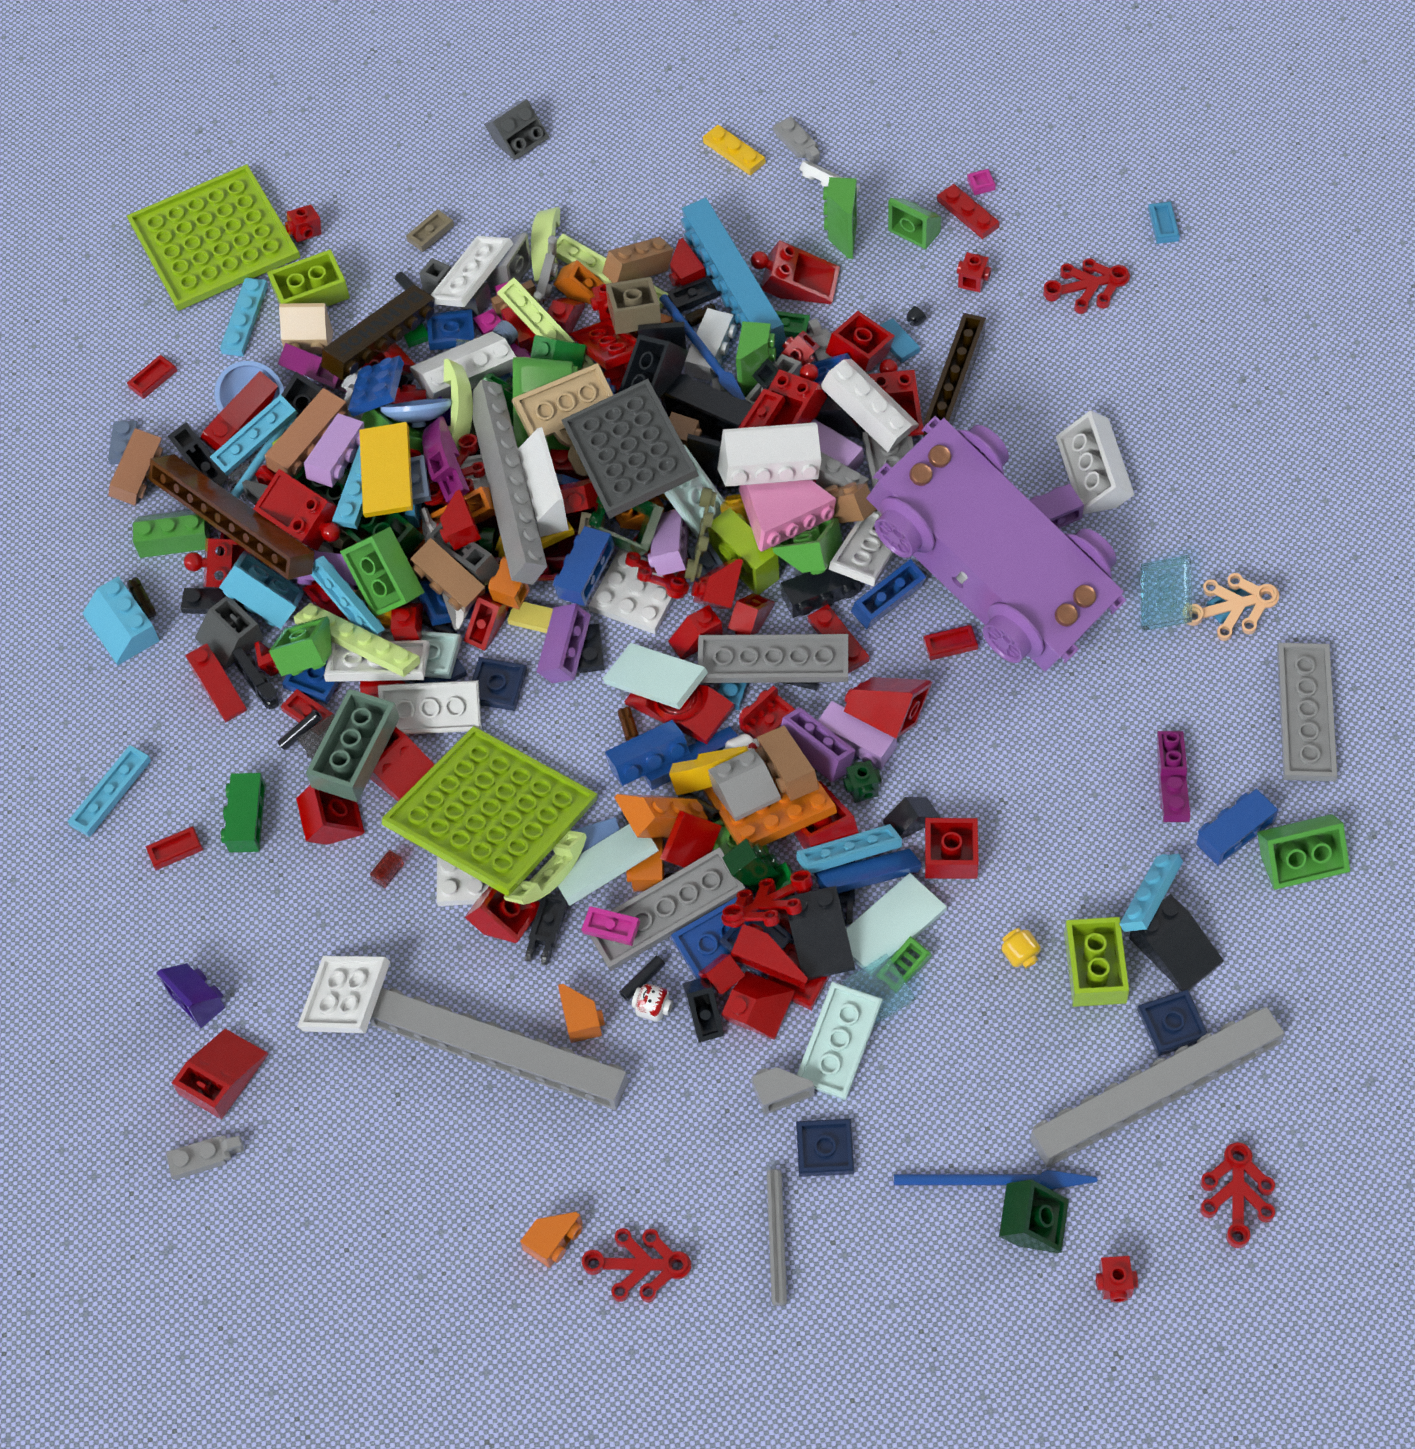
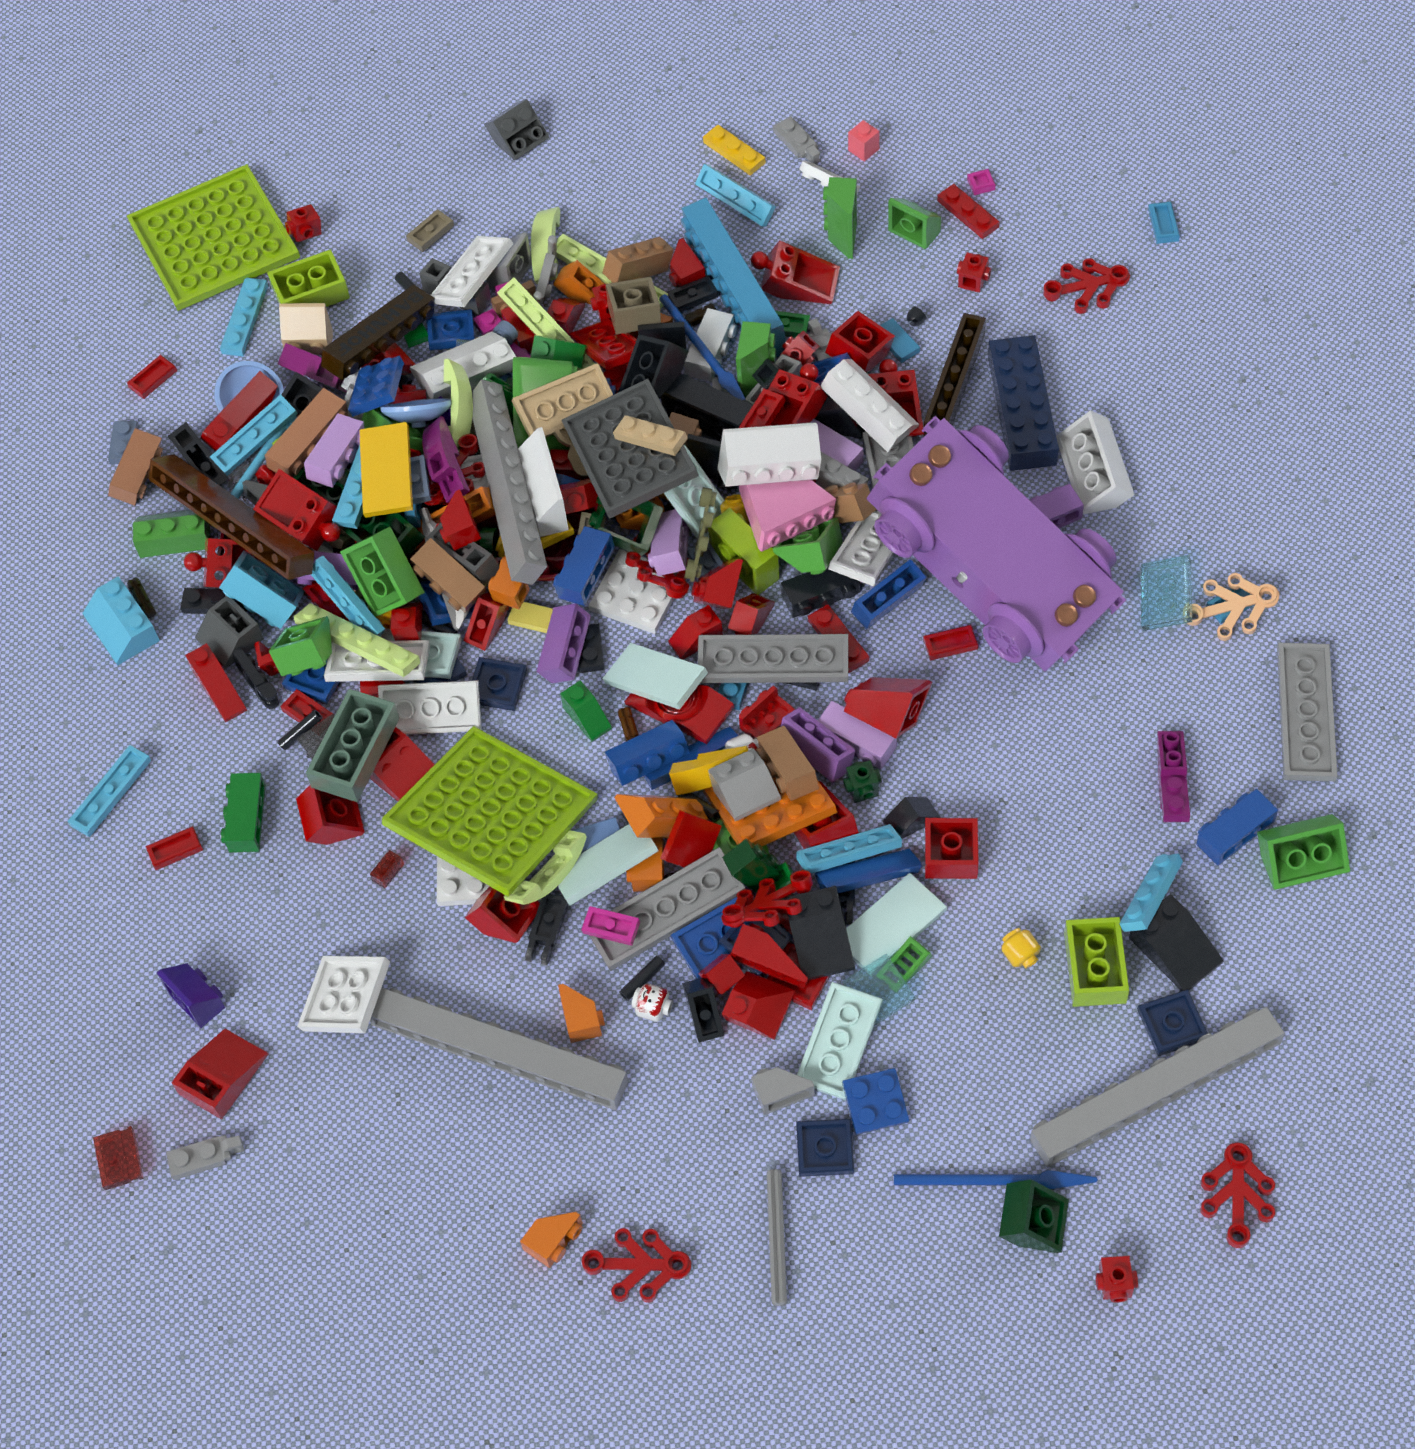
none -> clear red plate [93,1126,144,1190]
none -> green slope [560,680,612,742]
none -> tan plate [613,415,688,456]
none -> medium azure plate [695,164,776,227]
none -> blue plate [842,1068,909,1135]
none -> coral brick [848,120,879,162]
none -> dark blue brick [988,335,1059,471]

